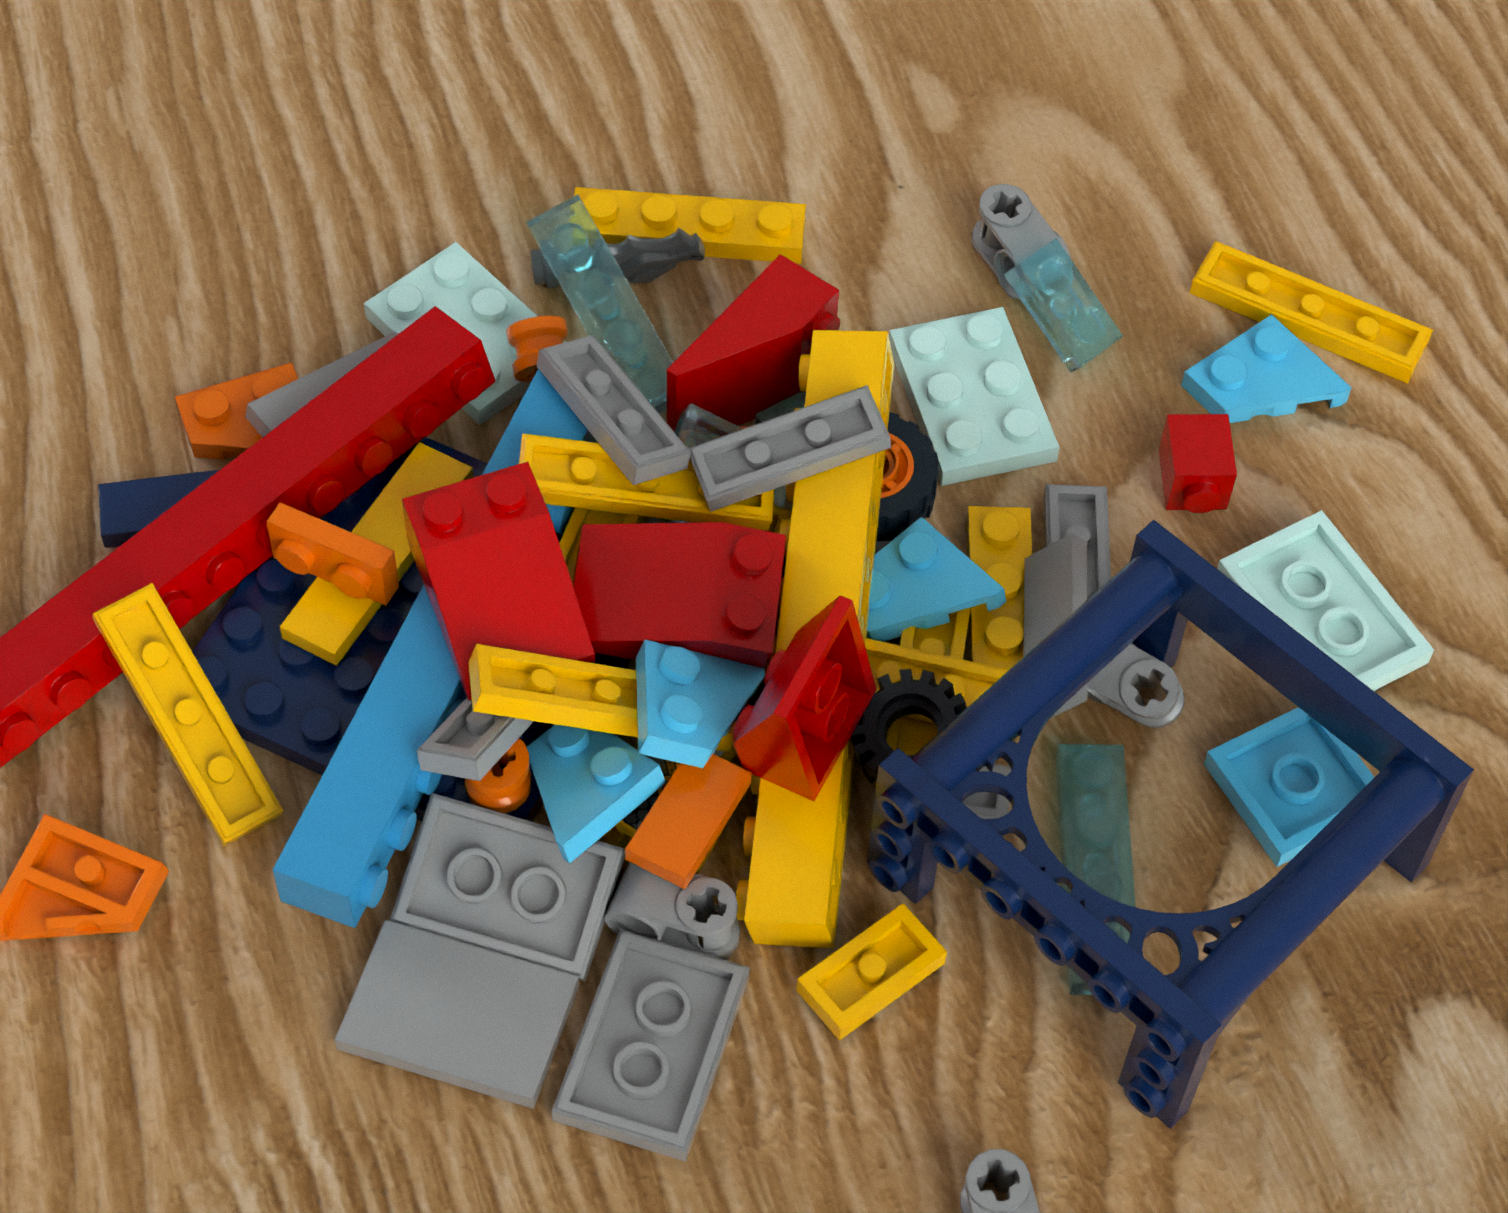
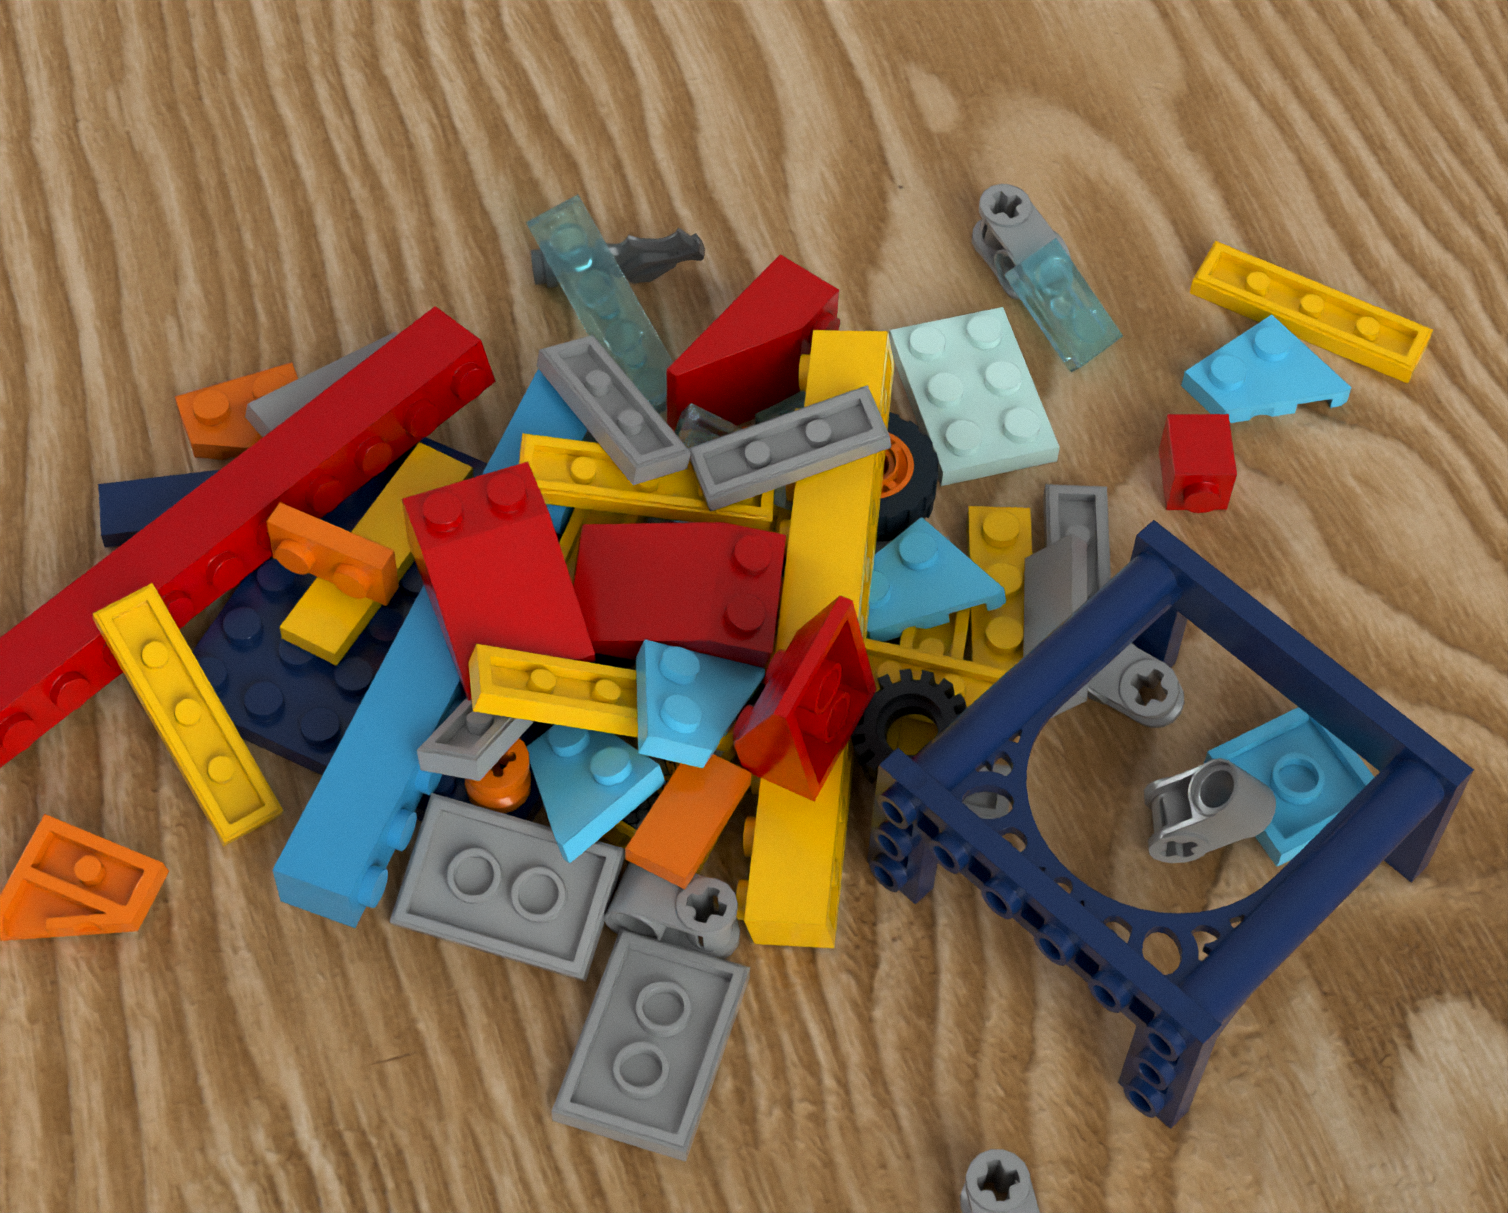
light grey tile [335,919,580,1109] -> none
light aqua plate [364,242,565,425] -> none
orange wheel [506,315,568,382] -> none
yellow plate [569,187,806,264] -> none
yellow plate [796,903,947,1041] -> none
clear light blue plate [1055,744,1136,995] -> none
light aqua plate [1217,510,1434,691] -> none
none -> light grey piece [1144,758,1276,863]

